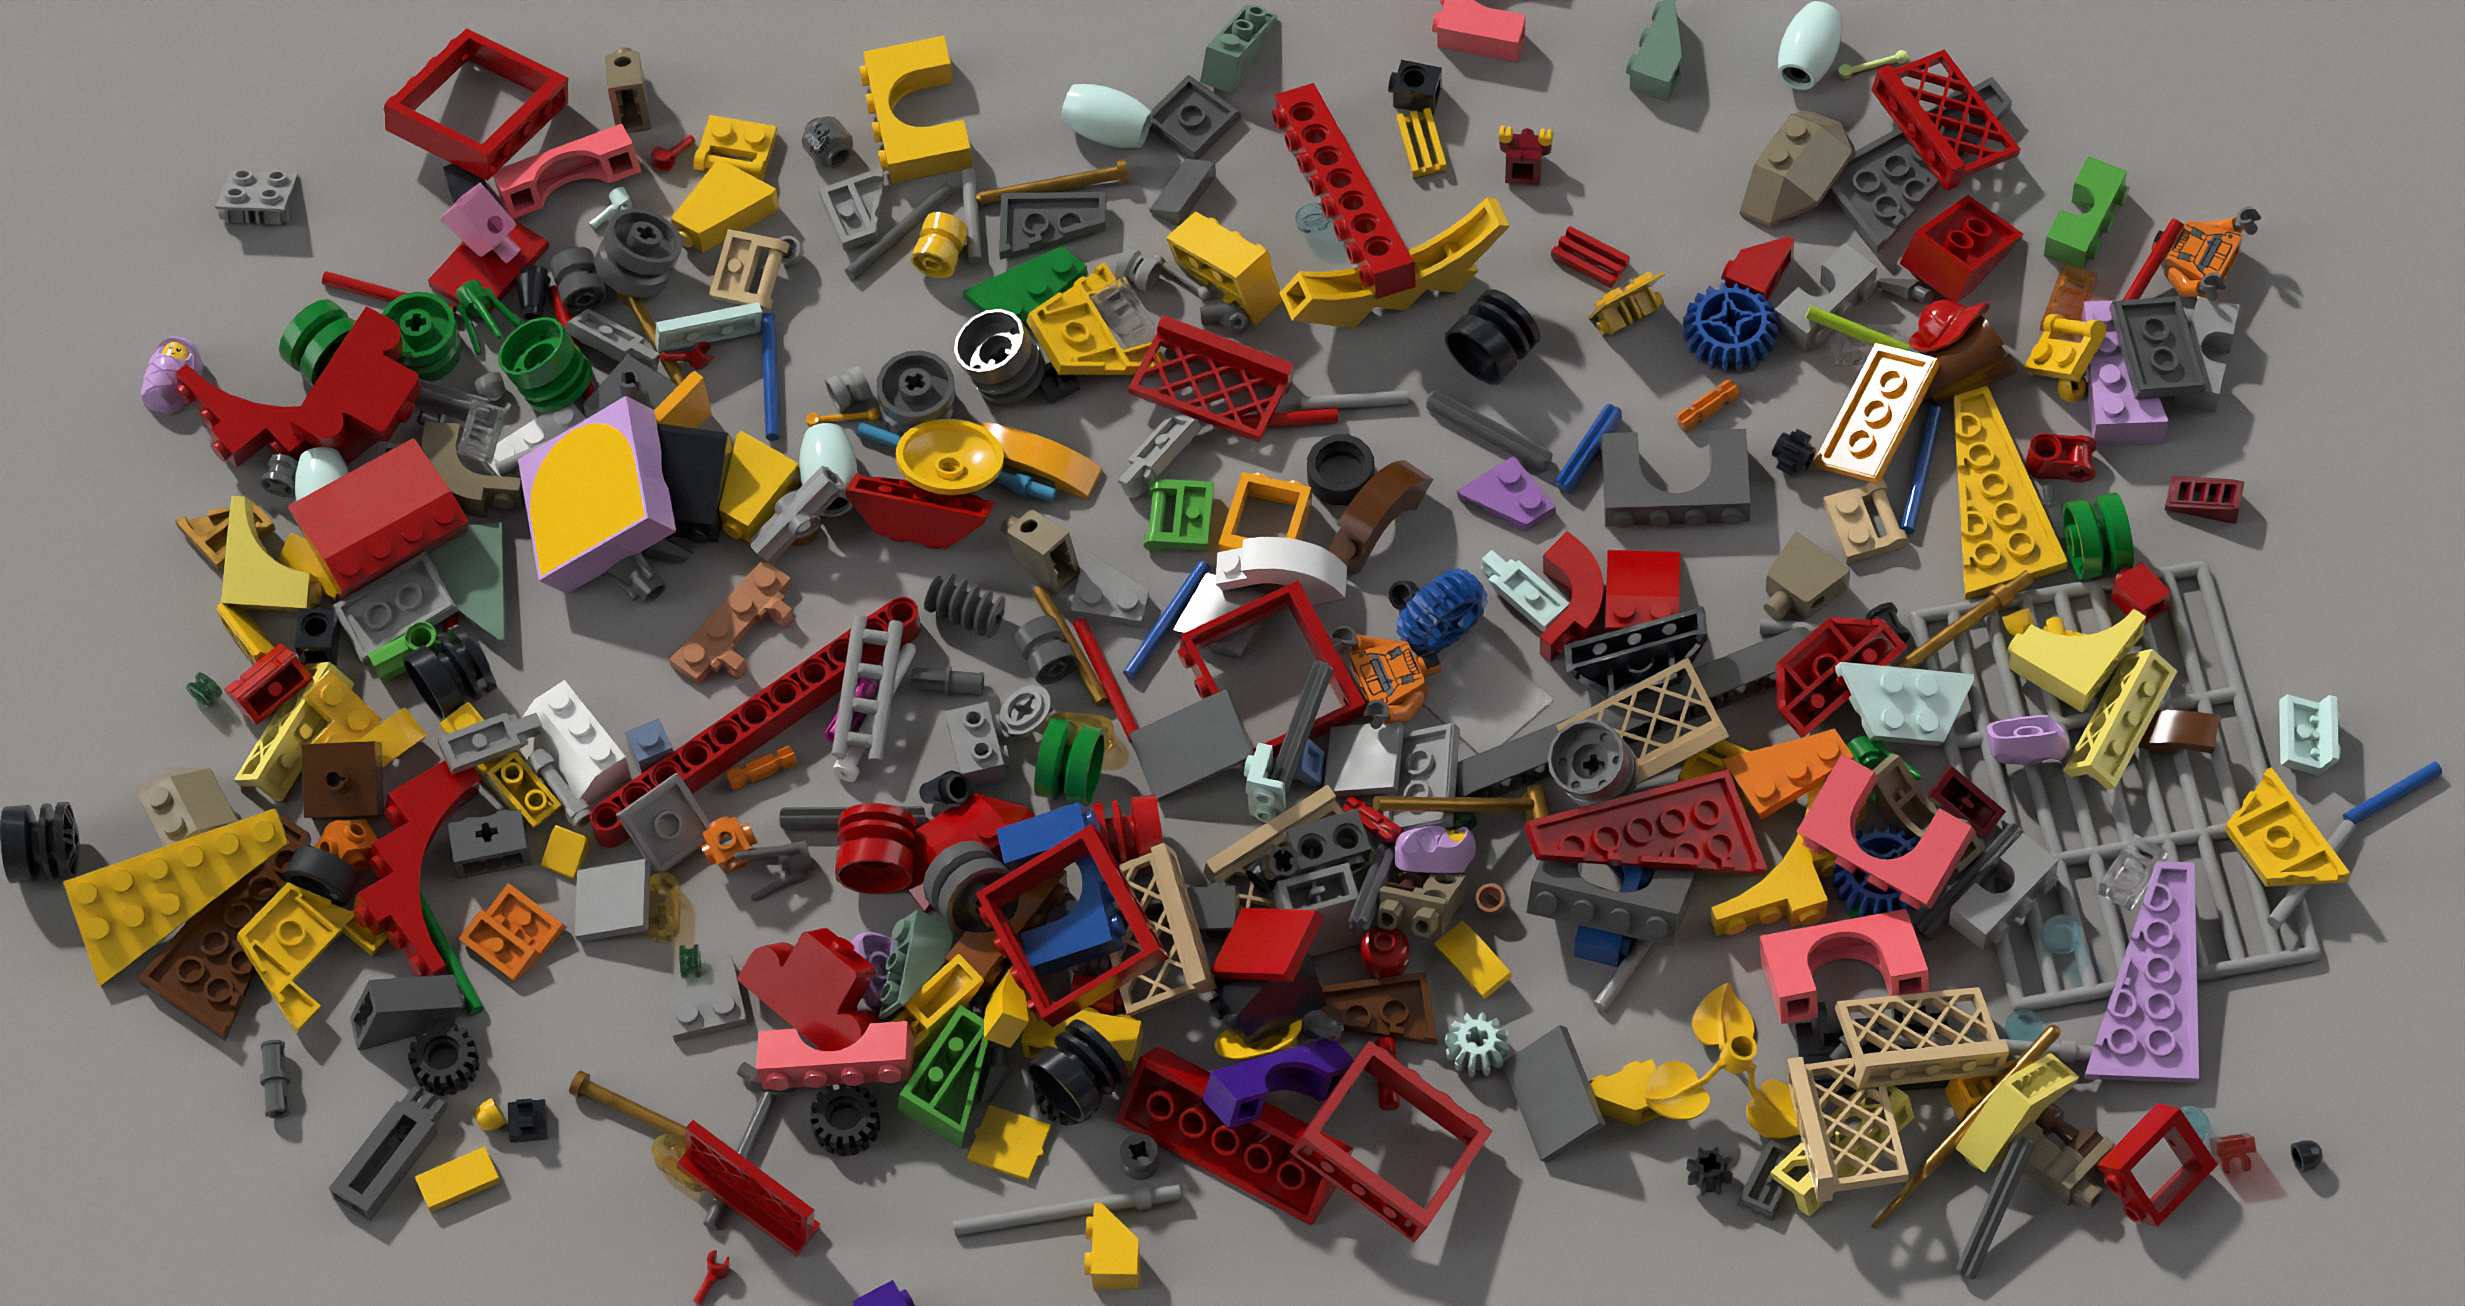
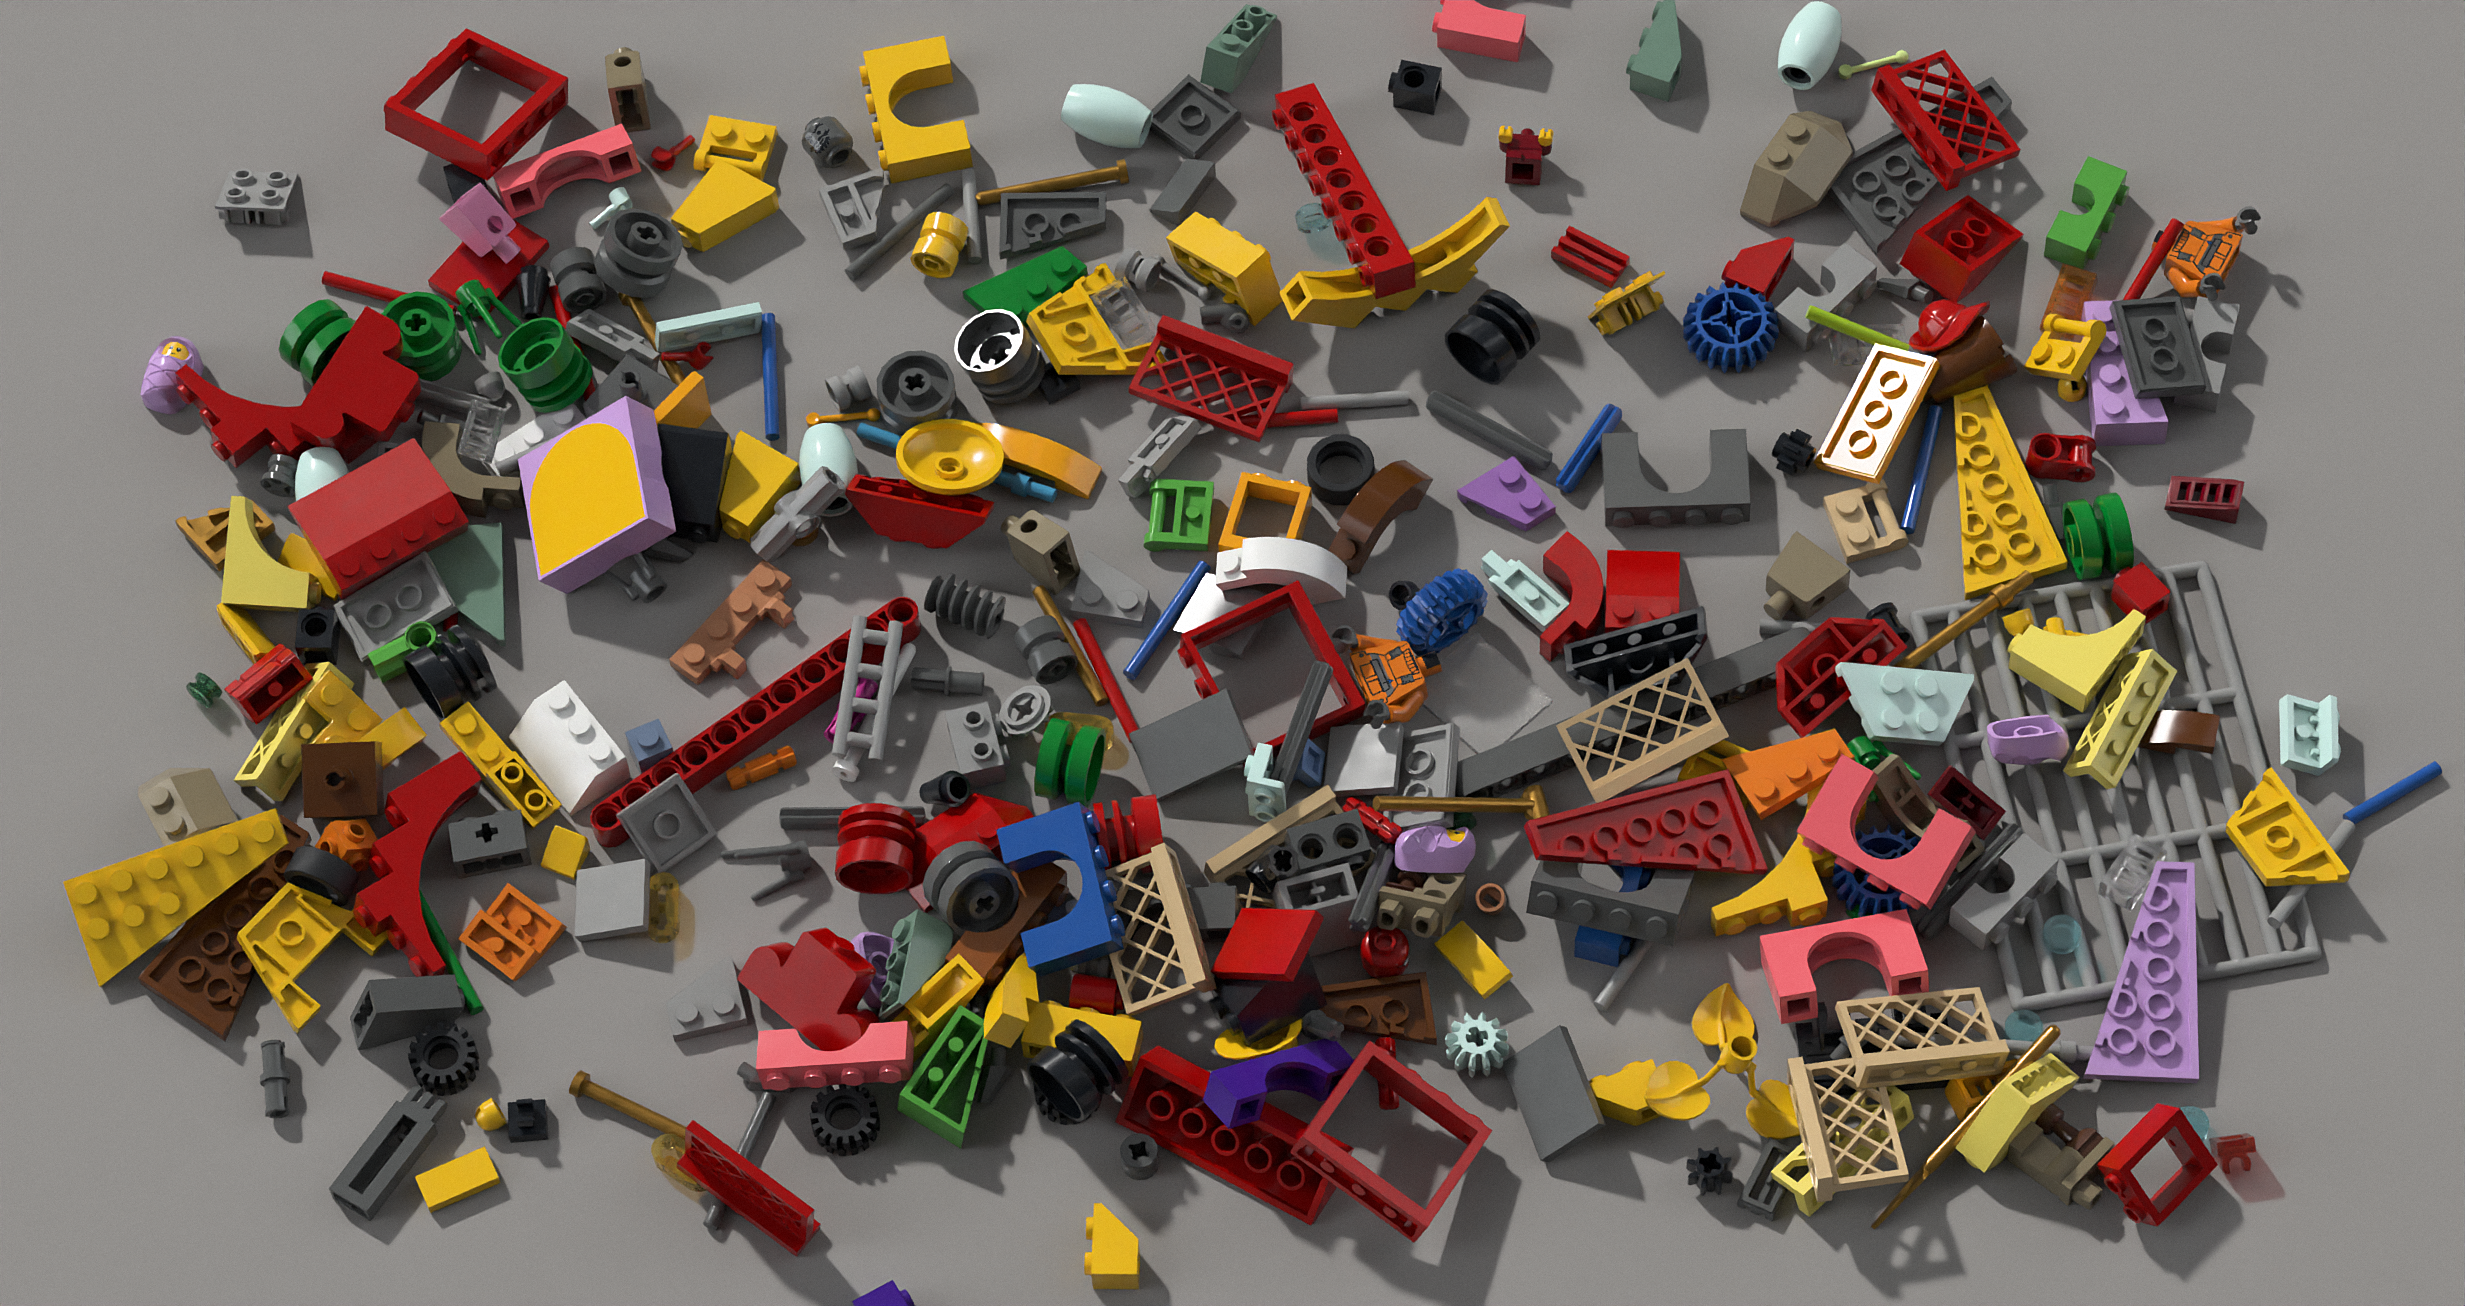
black wheel [0,802,80,884] -> none
light grey hinge [438,712,542,775] -> none
light grey bar [527,748,591,829] -> none
clear green bush [679,944,702,979] -> none
red hand [693,1250,730,1305] -> none
orange brick [701,816,758,874] -> none
tan plate [709,229,790,311] -> none
light grey hinge [779,235,804,266] -> none
light grey bar [953,1184,1182,1236] -> none
yellow piece [966,1105,1051,1182] -> none
red window [975,824,1169,1028] -> none
yellow tile [1396,108,1447,178] -> none
flat silver wheel [1547,719,1639,807] -> none
orange axle [1676,380,1739,431] -> none
dark grey axle [1956,1135,2034,1279] -> none
black hinge [2291,1140,2323,1173] -> none

